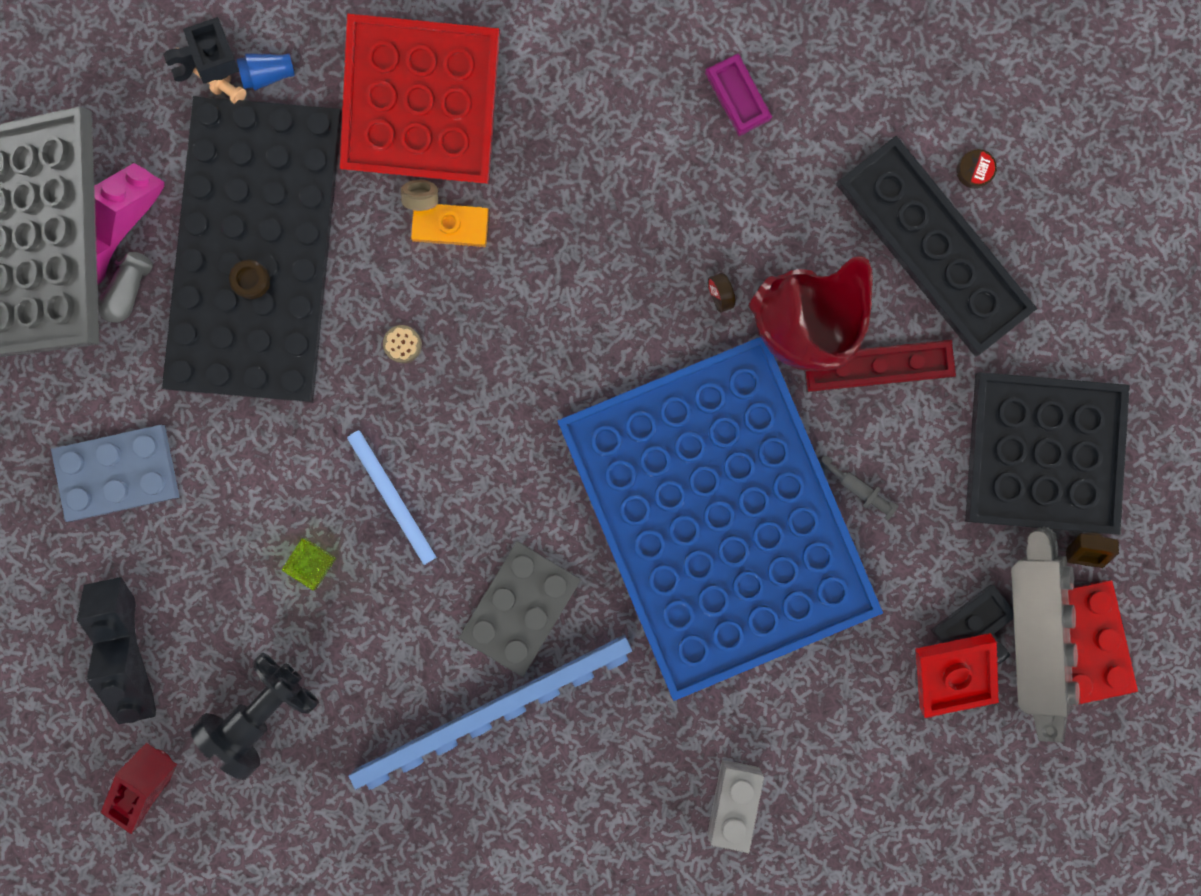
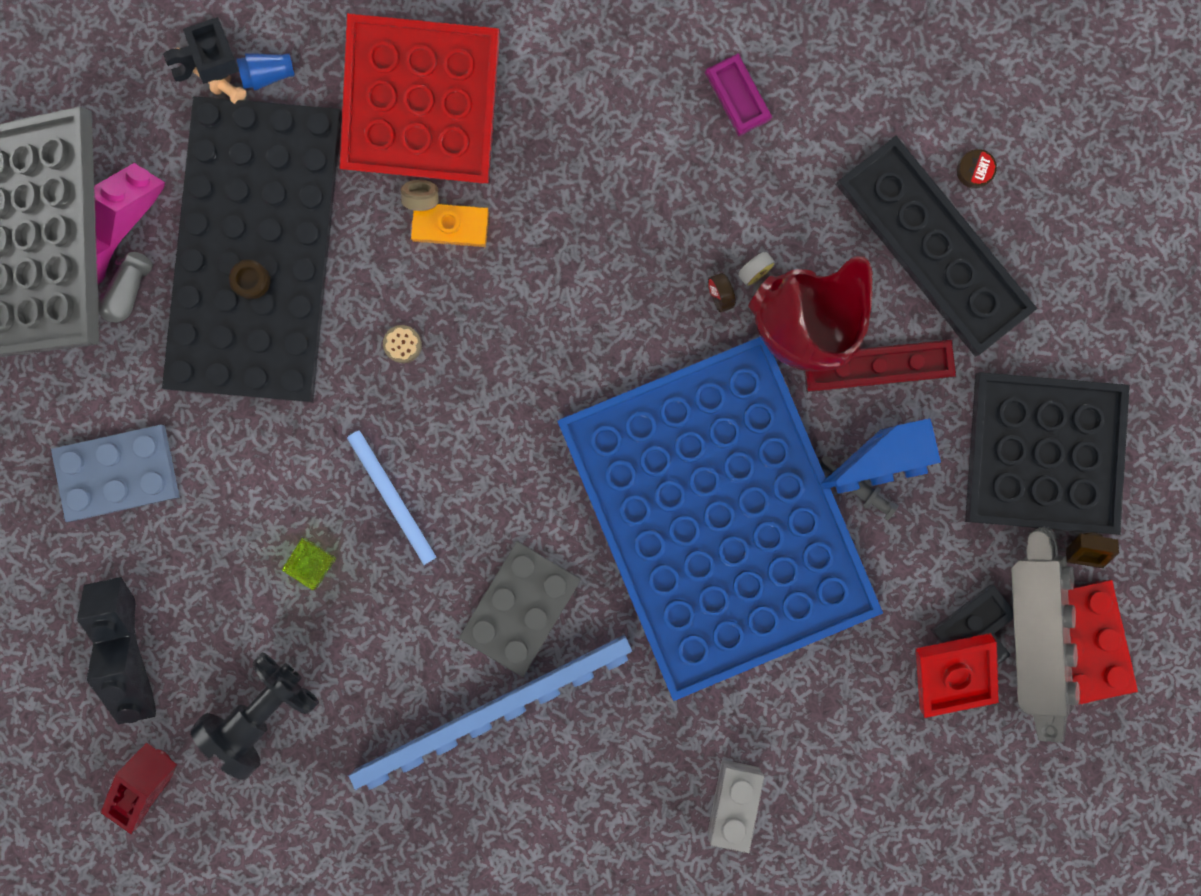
none -> light grey tile [738,252,776,287]
none -> blue slope [821,418,941,494]

